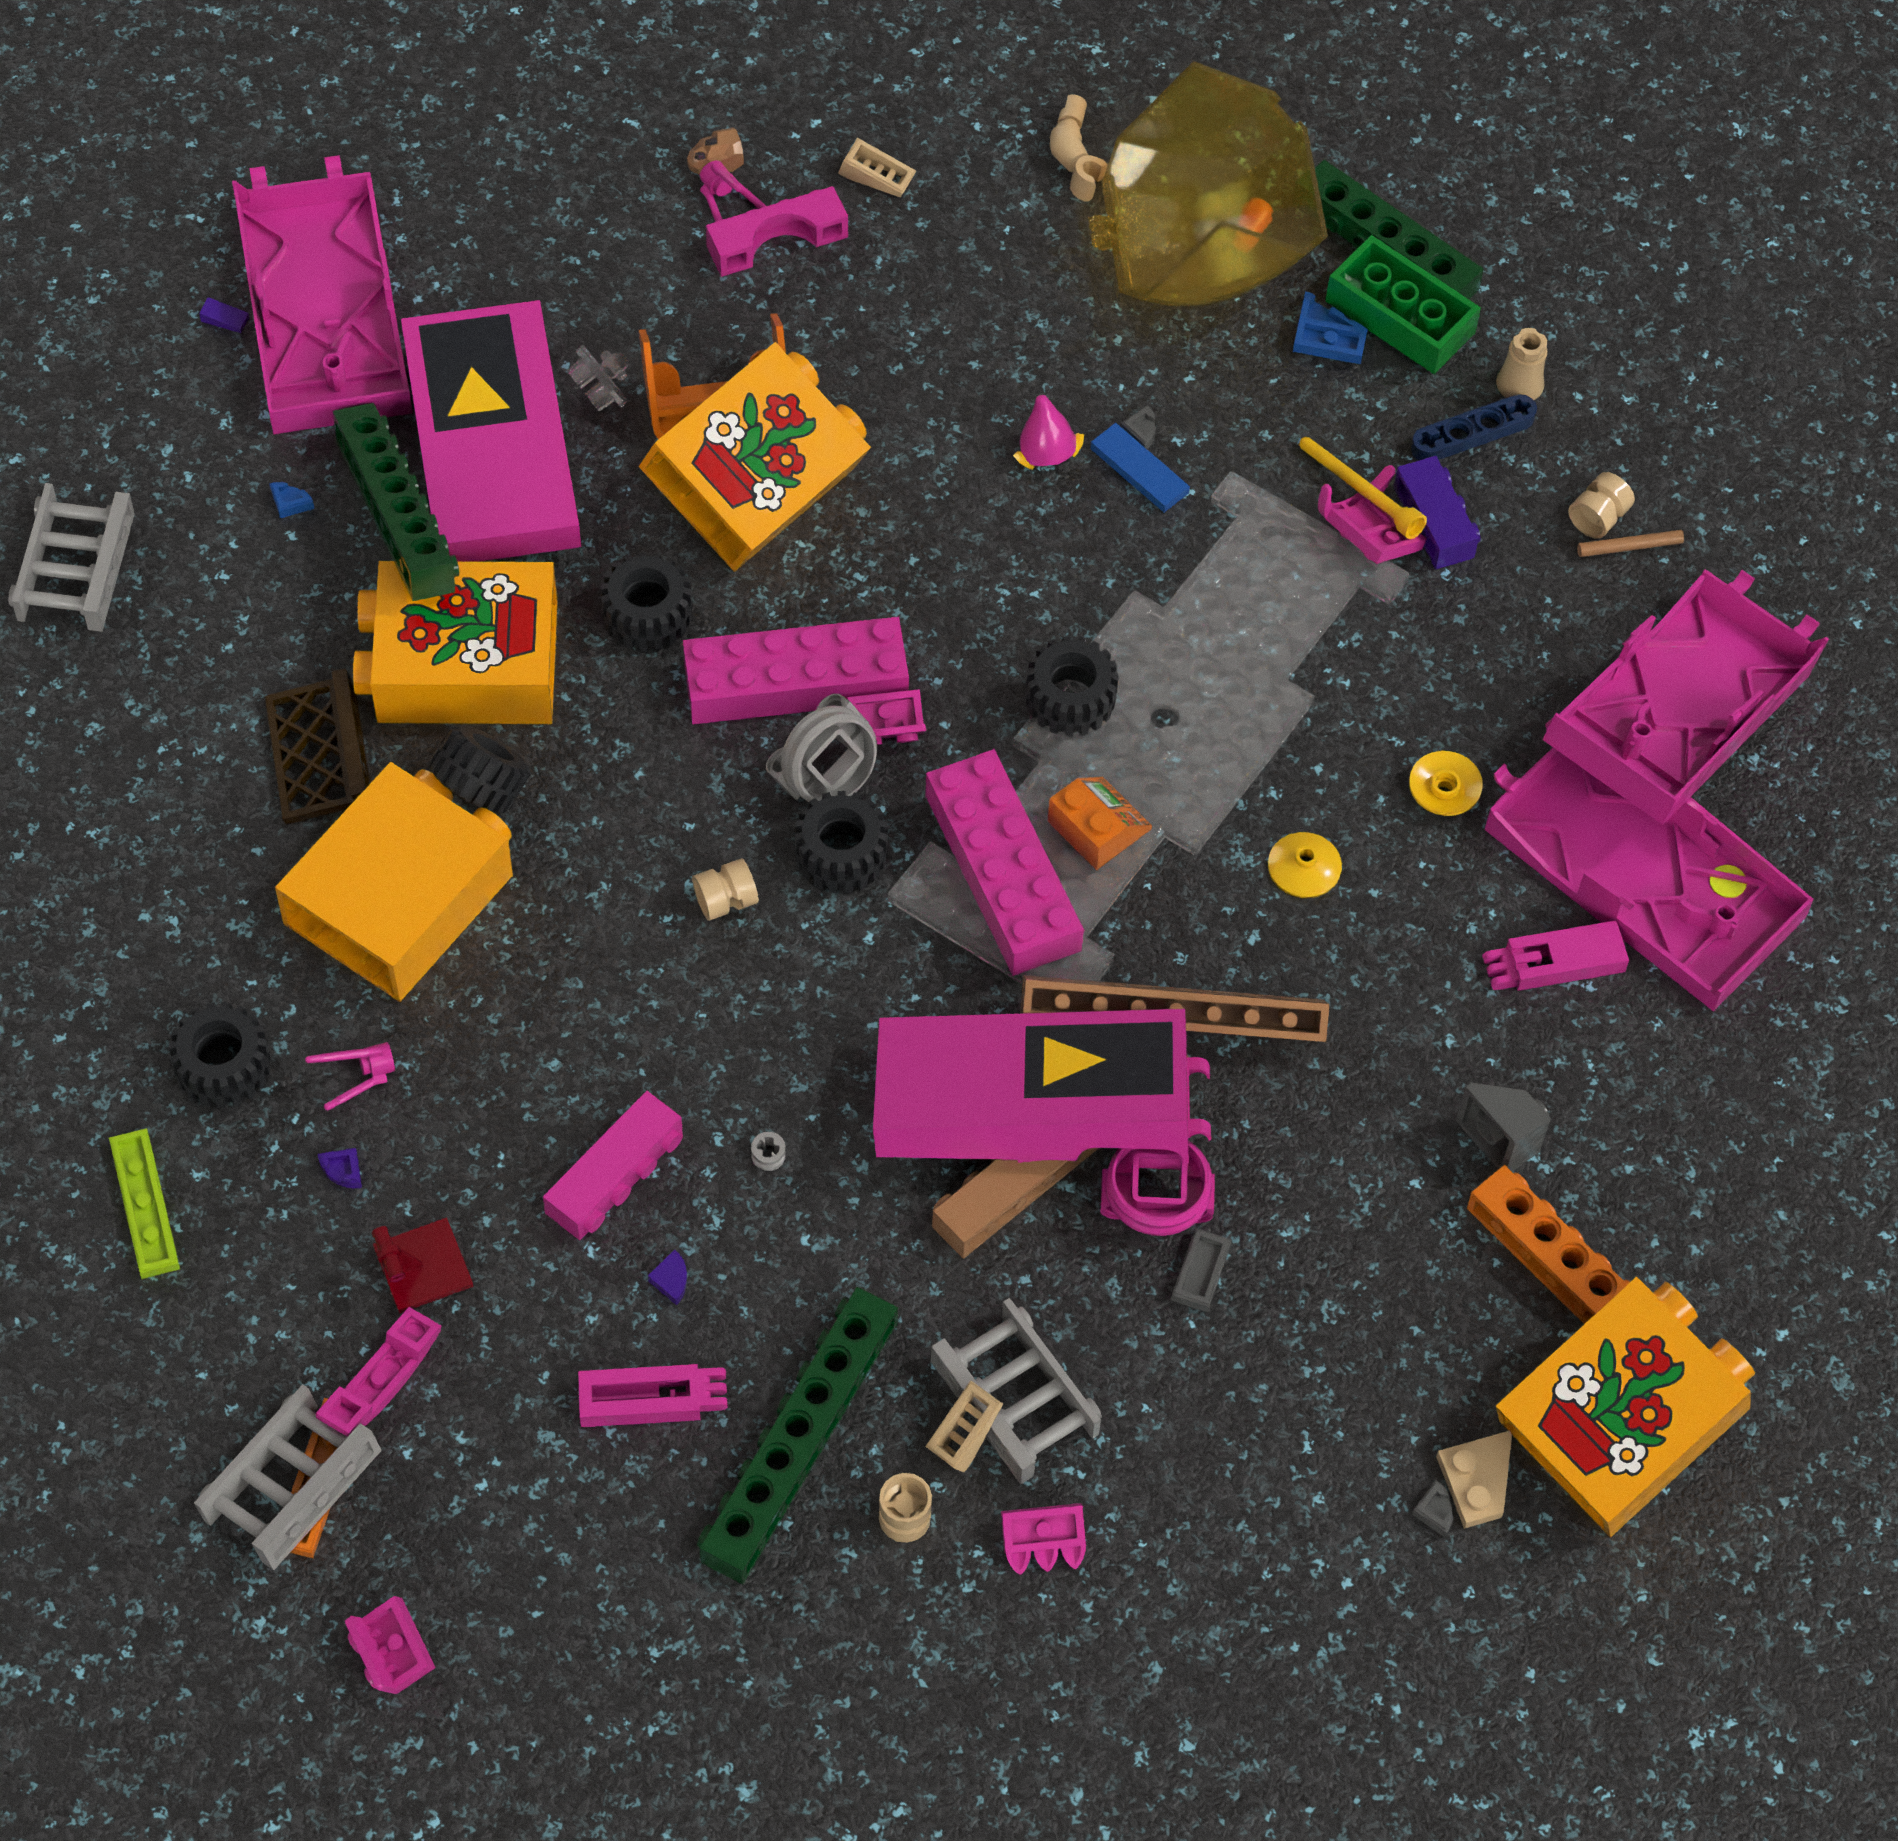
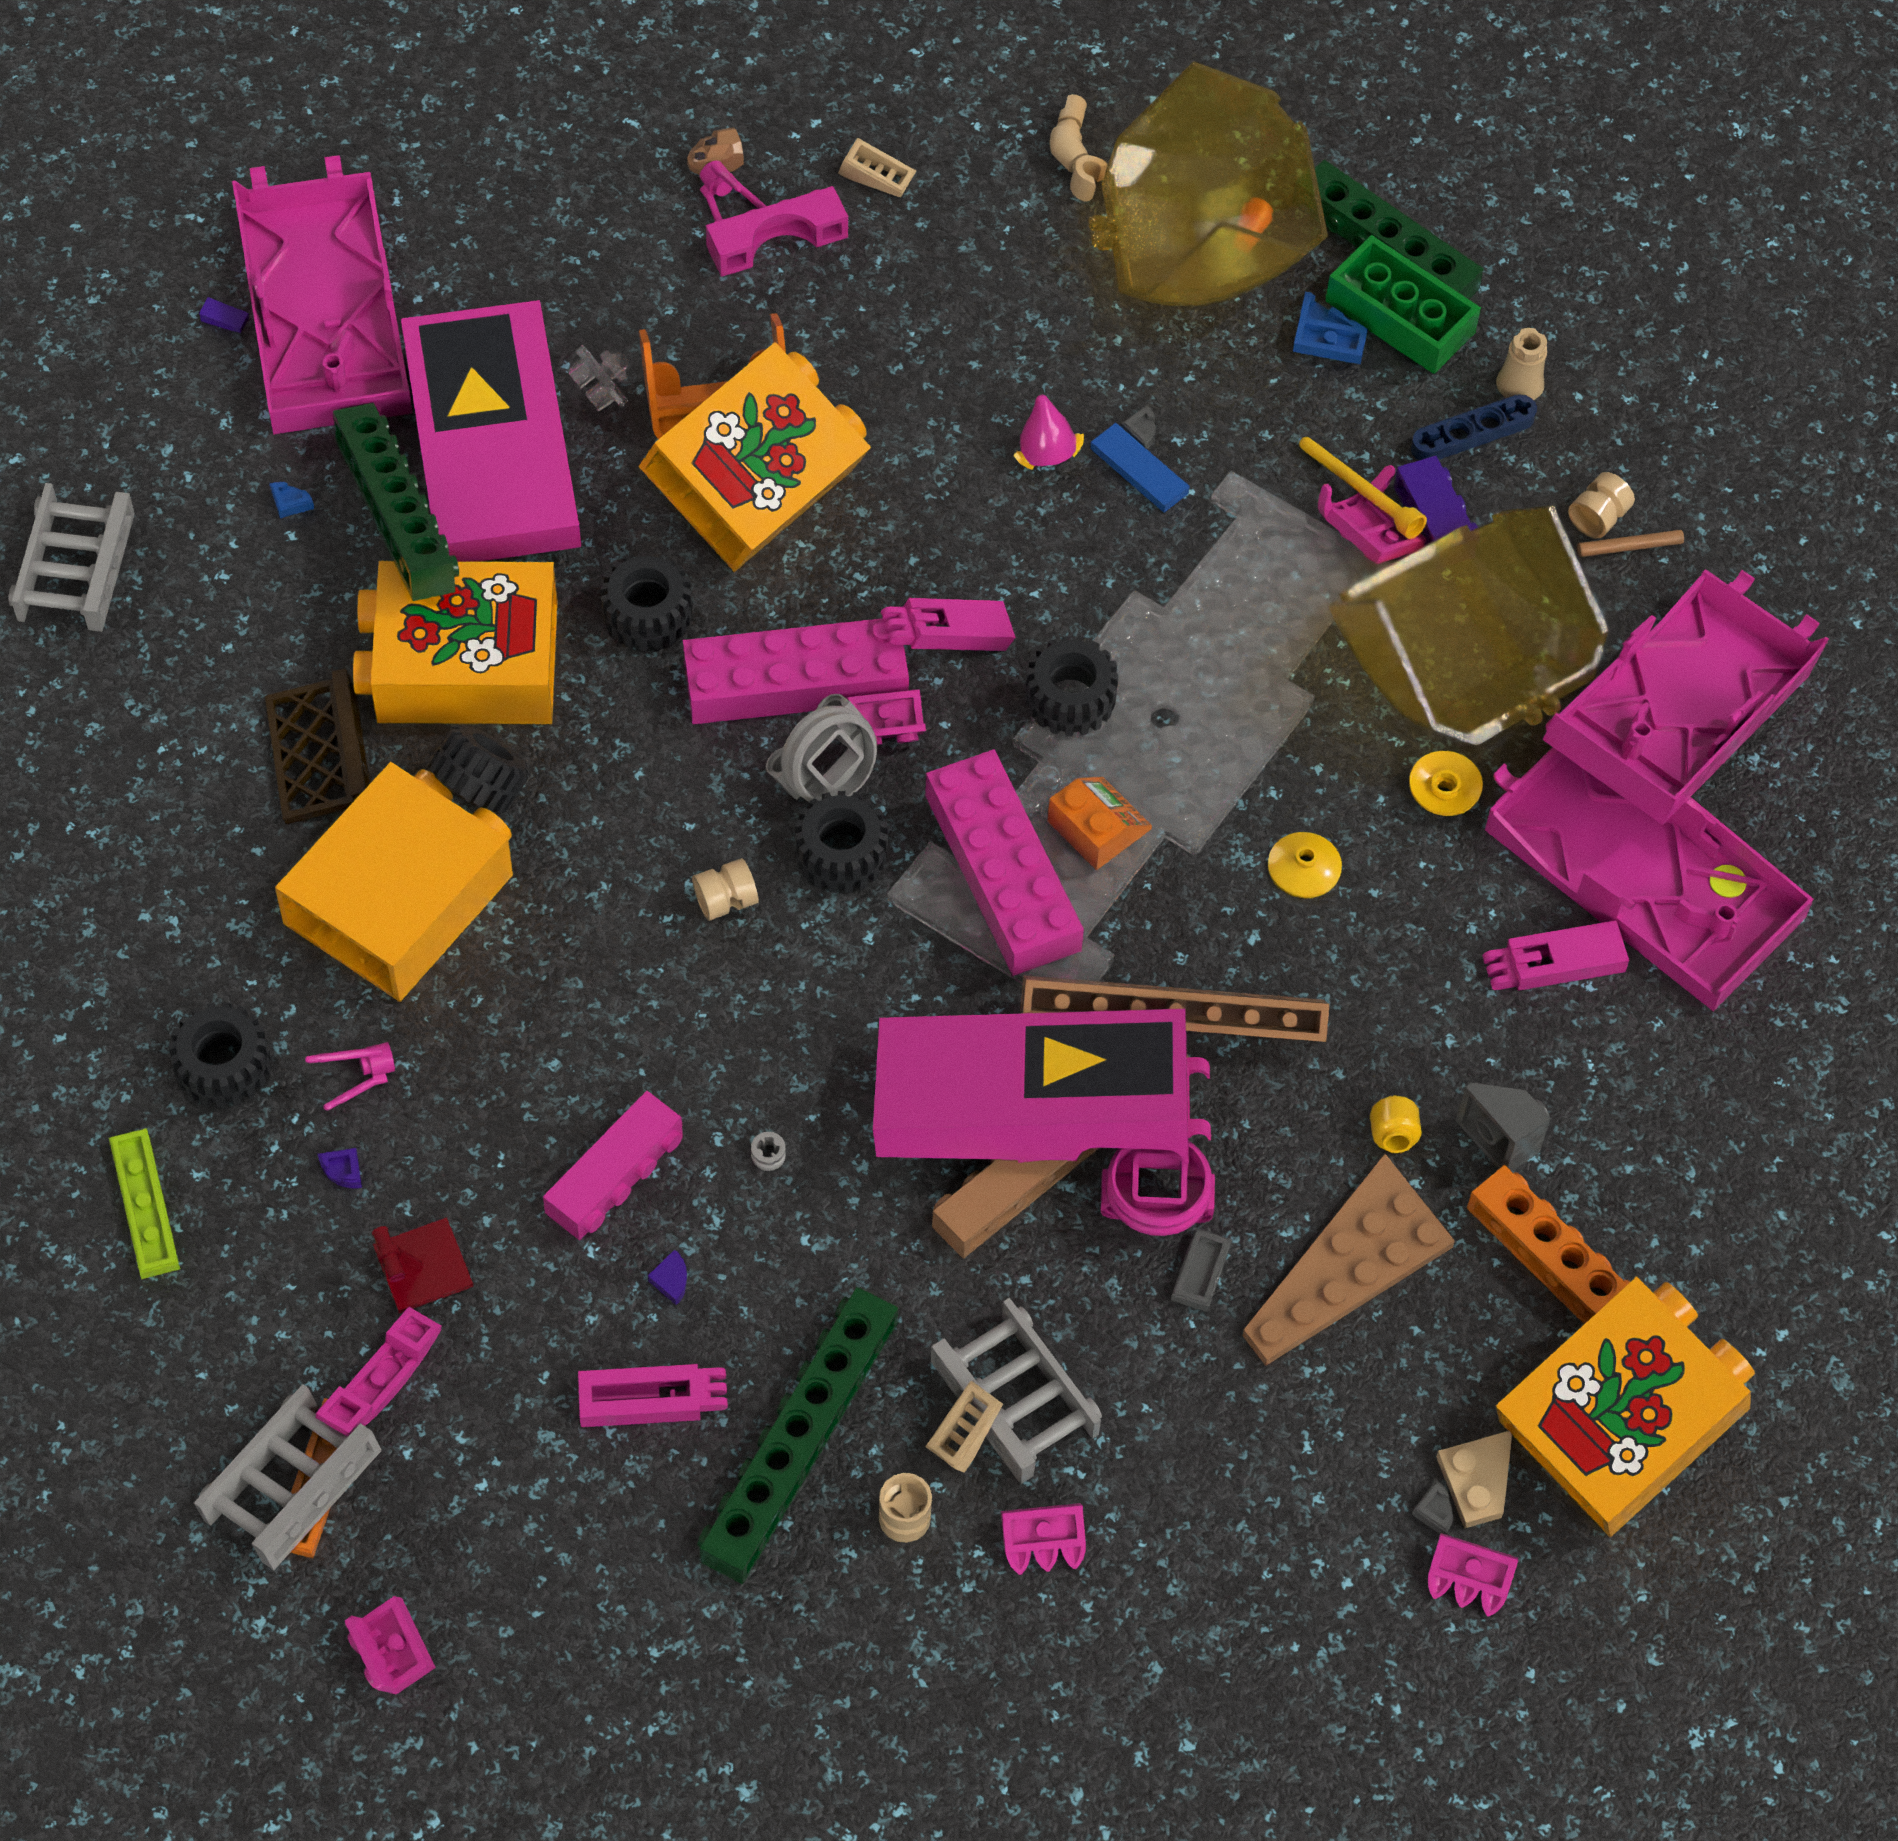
none -> dark pink hinge [881,598,1016,651]
none -> medium nougat wing [1243,1154,1455,1366]
none -> clear yellow windscreen [1328,505,1609,745]
none -> yellow head [1370,1095,1422,1153]
none -> dark pink plate [1428,1533,1518,1616]

